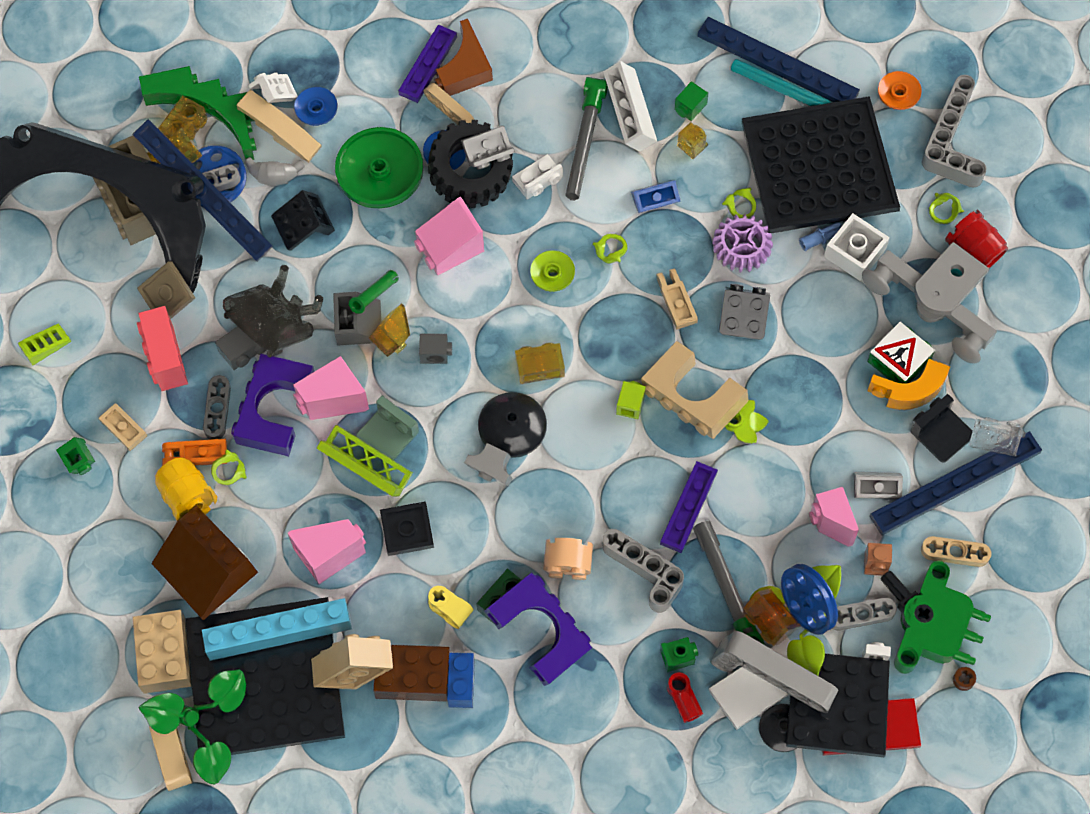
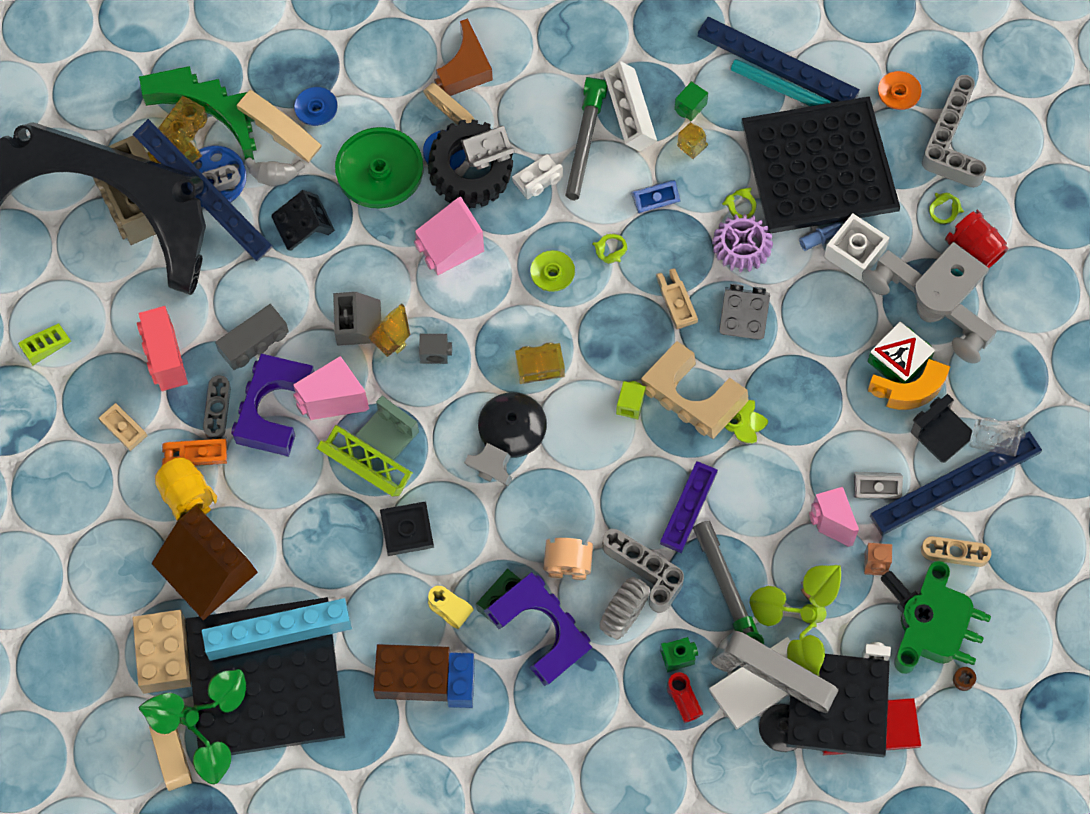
green brick [56,437,96,475] -> none
dark tan tile [137,262,195,319] -> none
lime piece [211,449,247,485] -> none
clear smoke piece [223,265,323,358] -> none
white bracket [248,73,298,103] -> none
bright pink slope [288,519,366,584] -> none
tan brick [311,634,393,690] -> none
green pin [349,270,399,314] -> none
dark purple plate [398,25,457,103] -> none
clear orange slope [743,588,801,646] -> none
blue wedge [781,564,838,635] -> none
light grey beam [832,598,897,631] -> none
none -> light grey gear [600,577,650,640]

